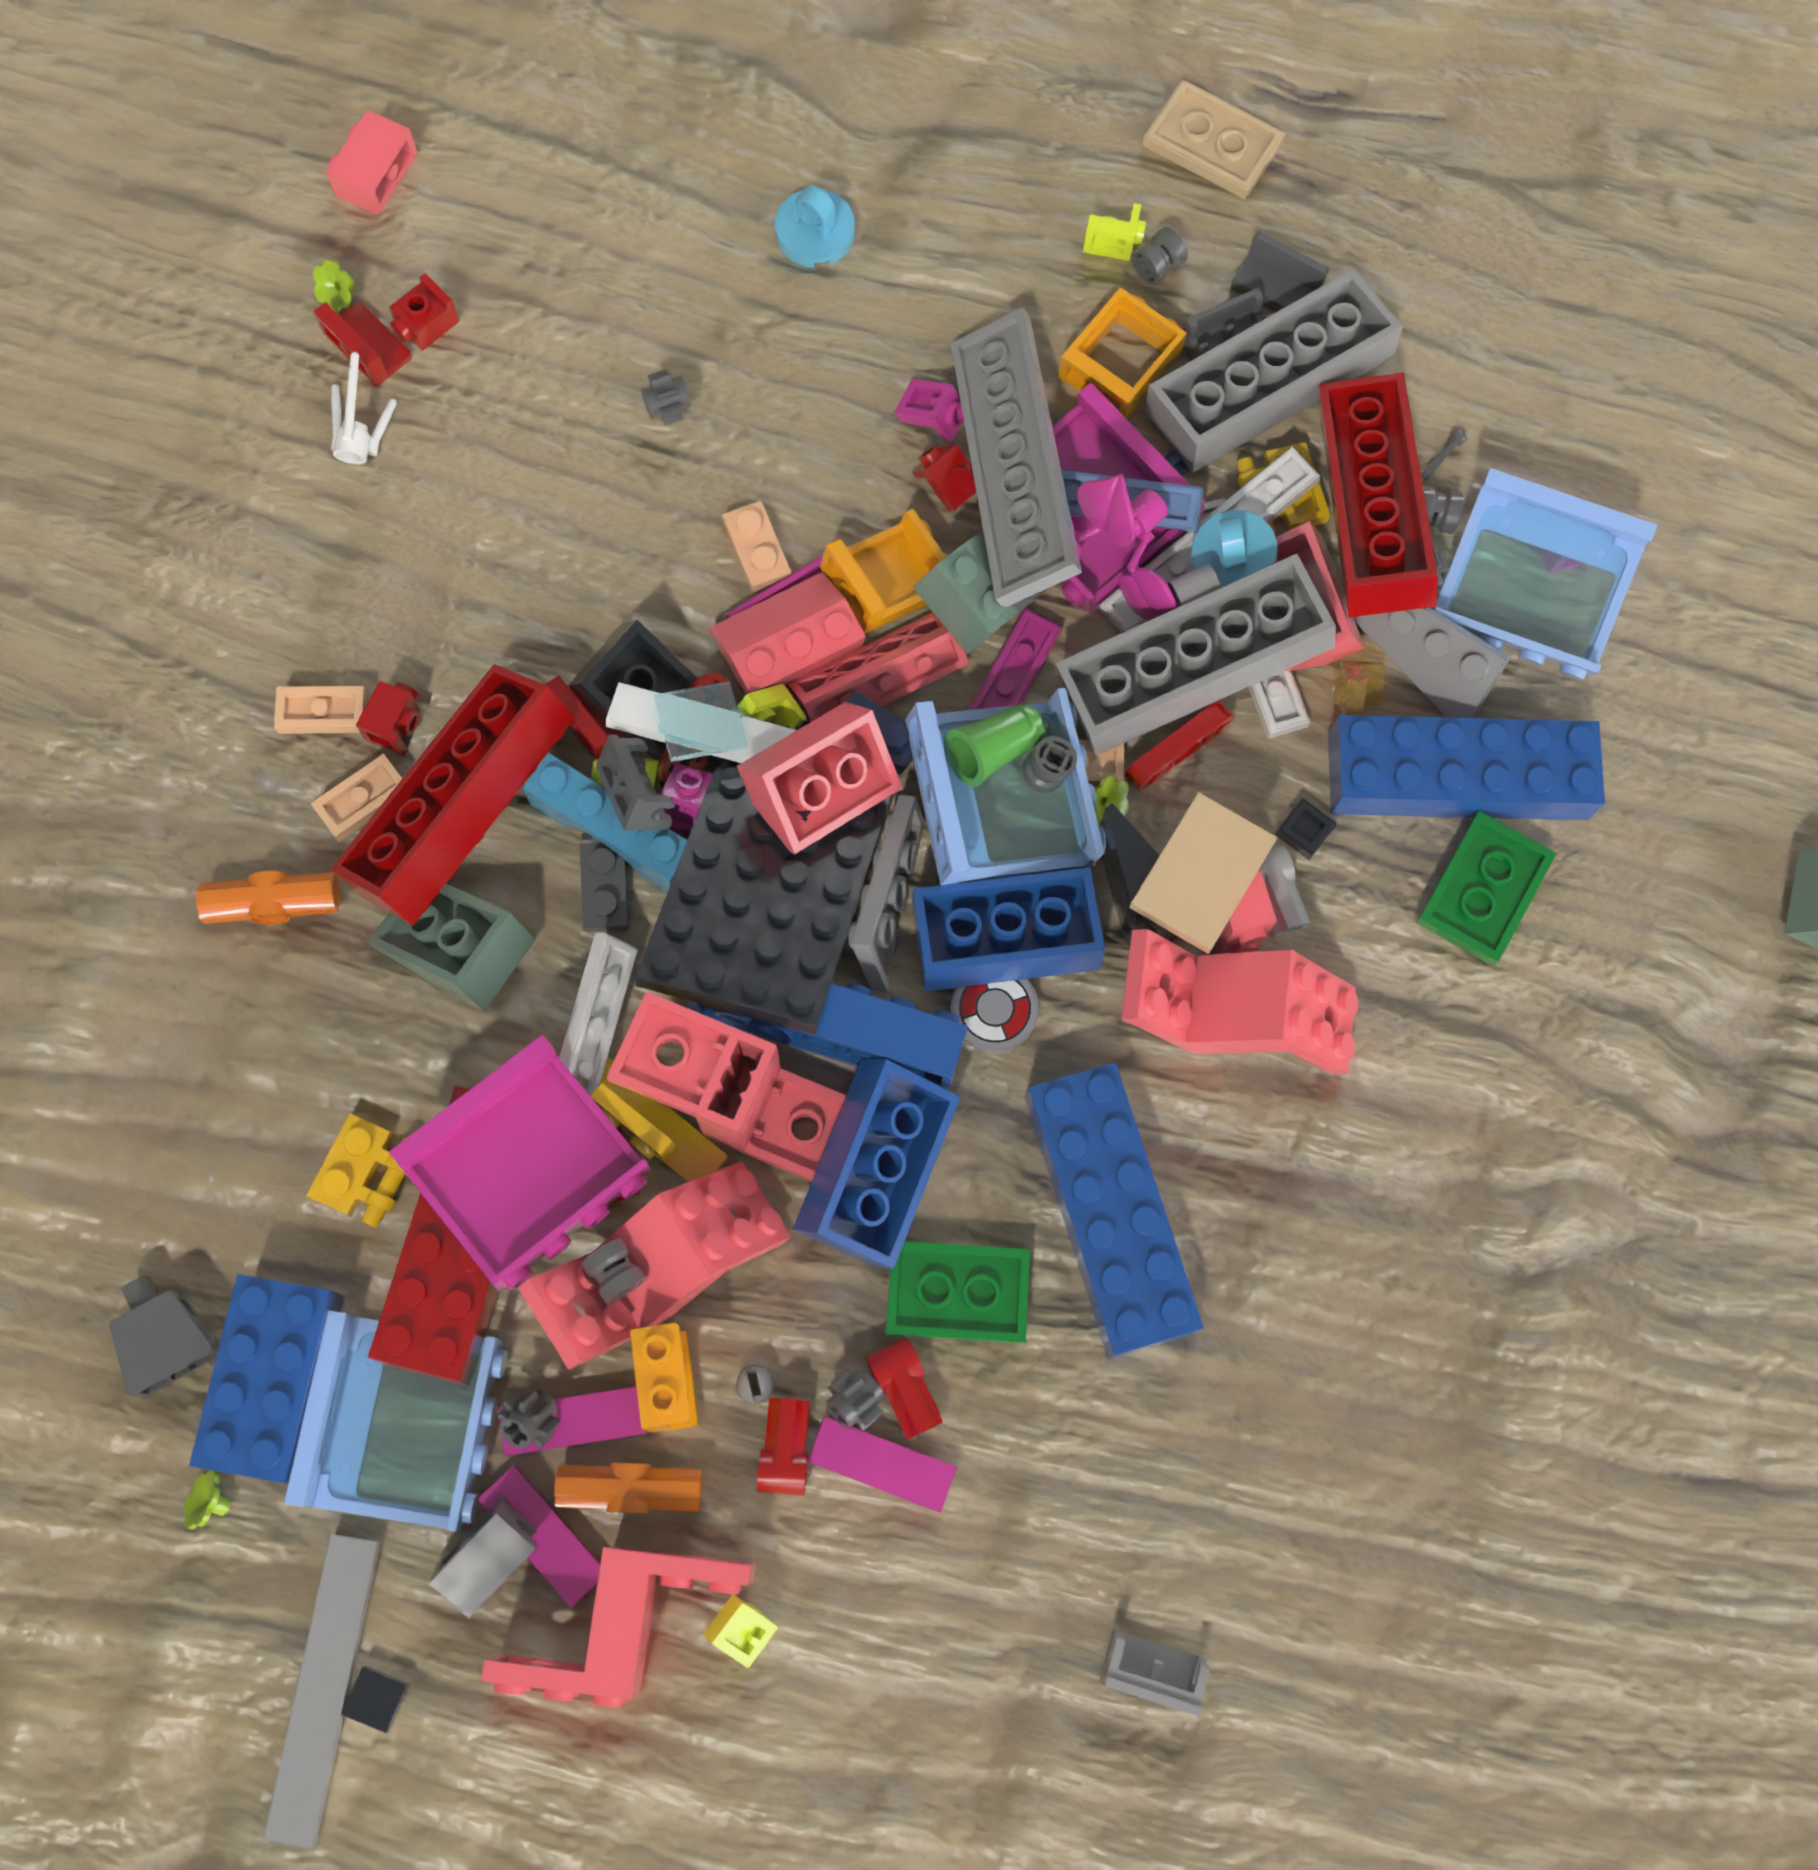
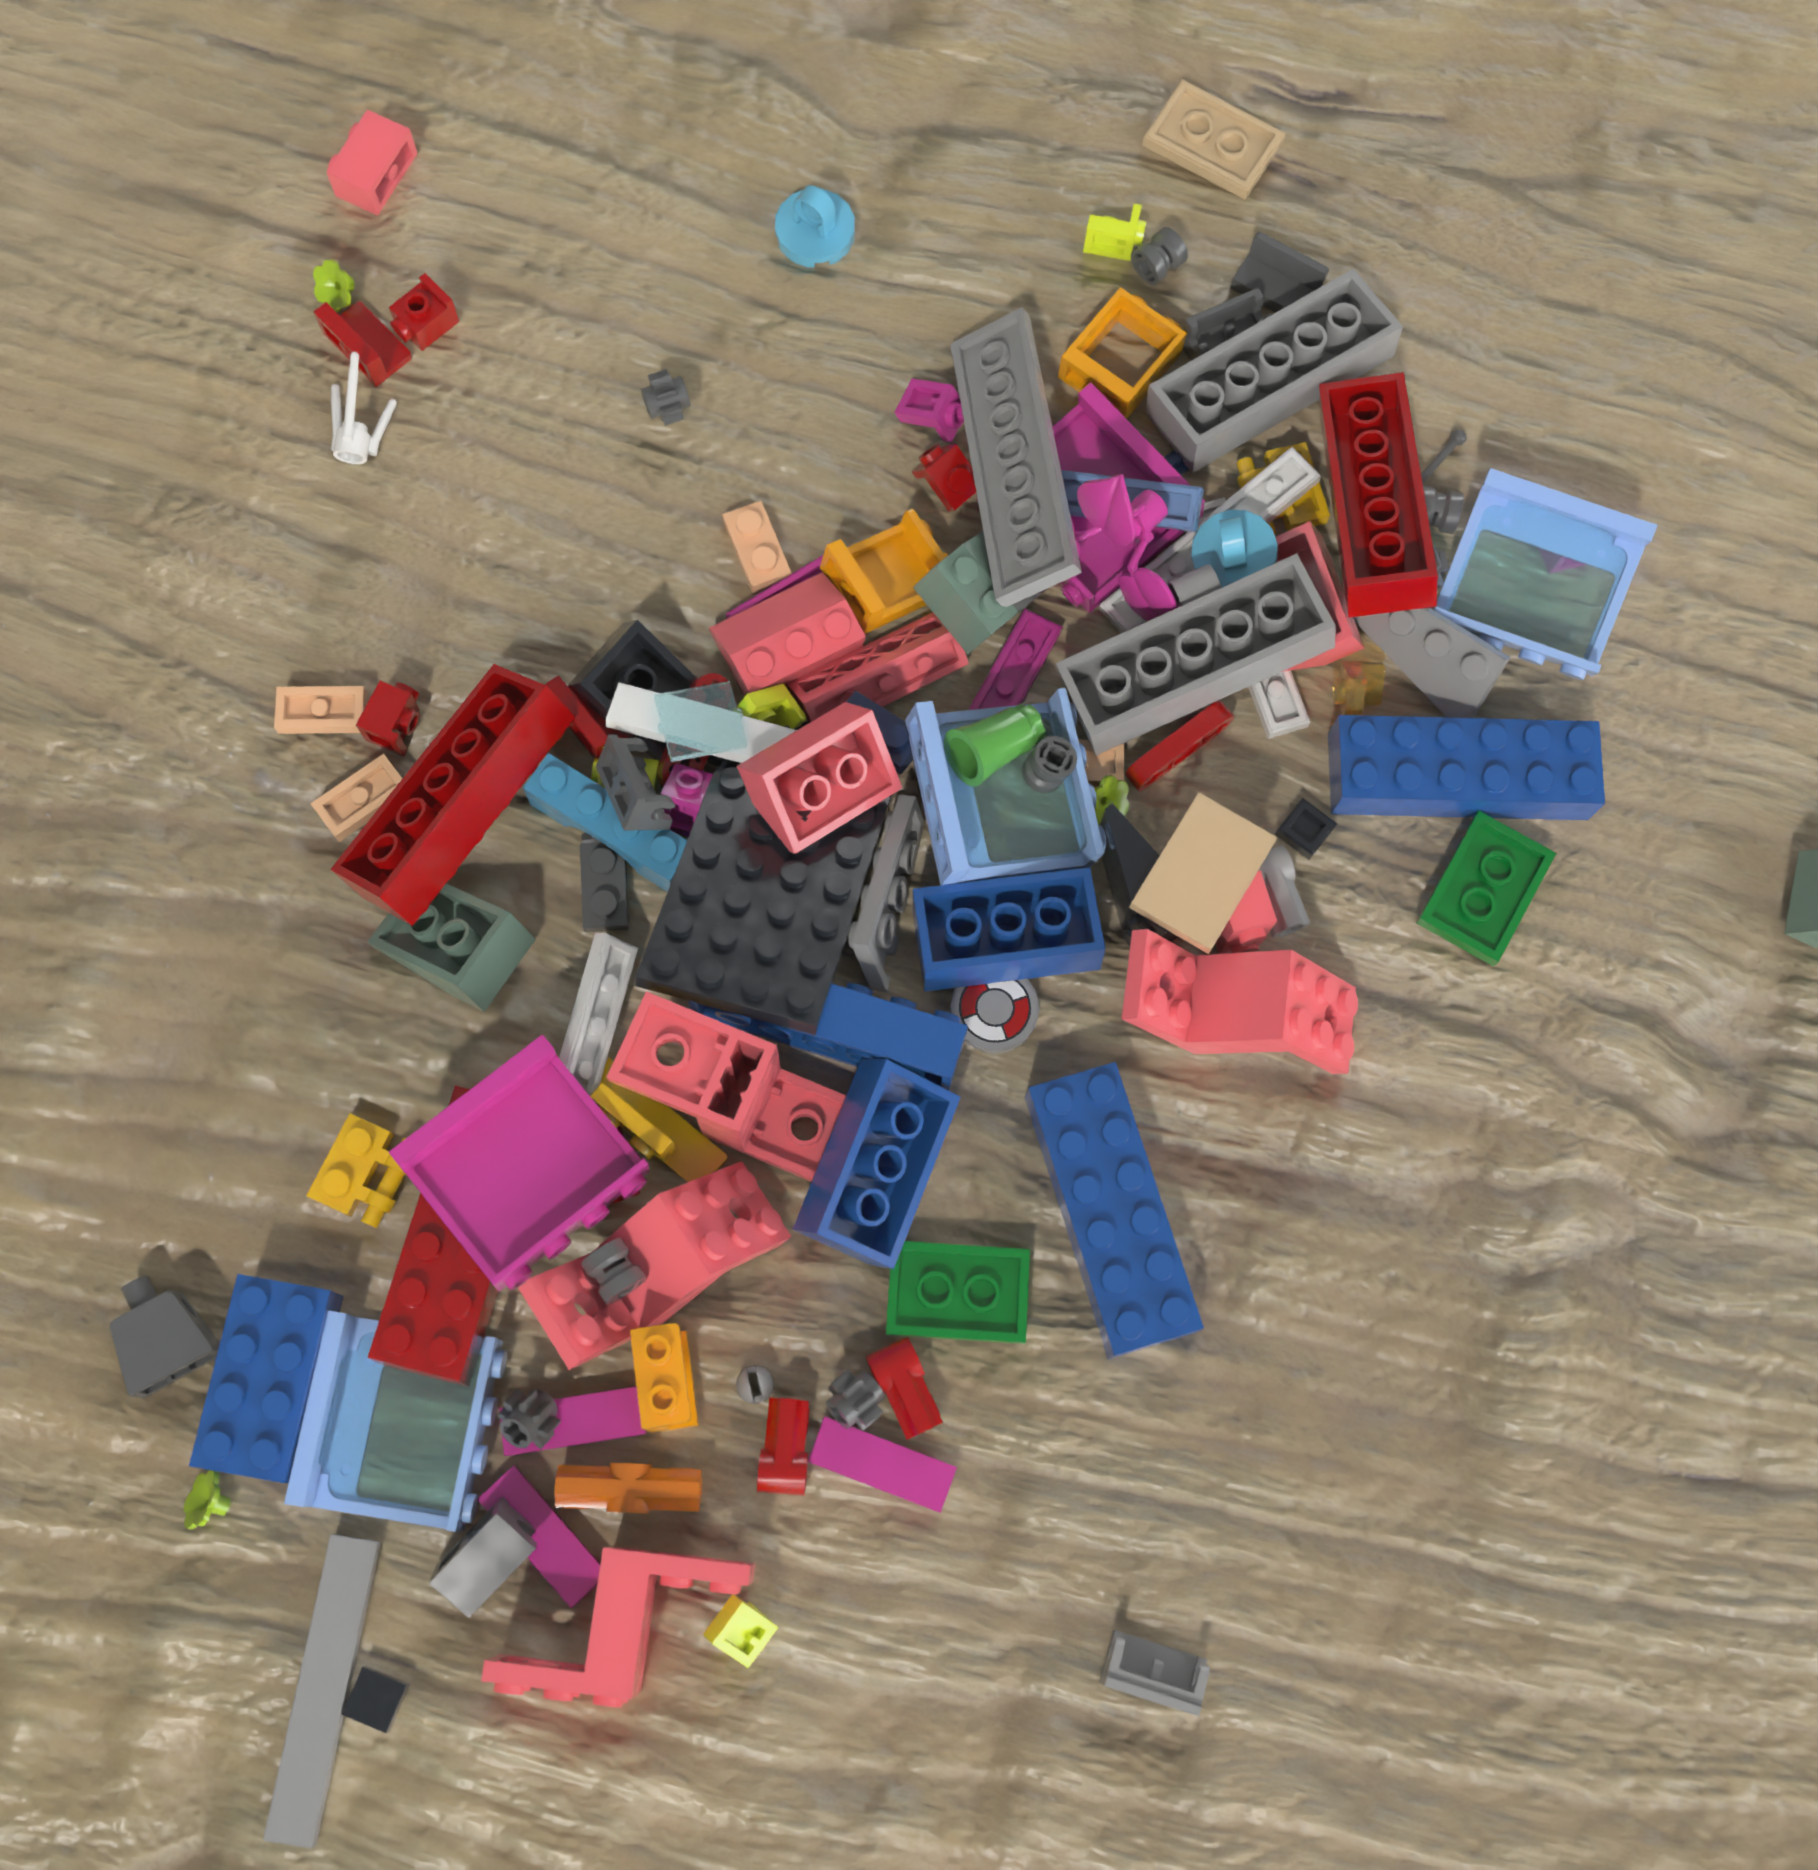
orange piece [196,871,341,925] -> none

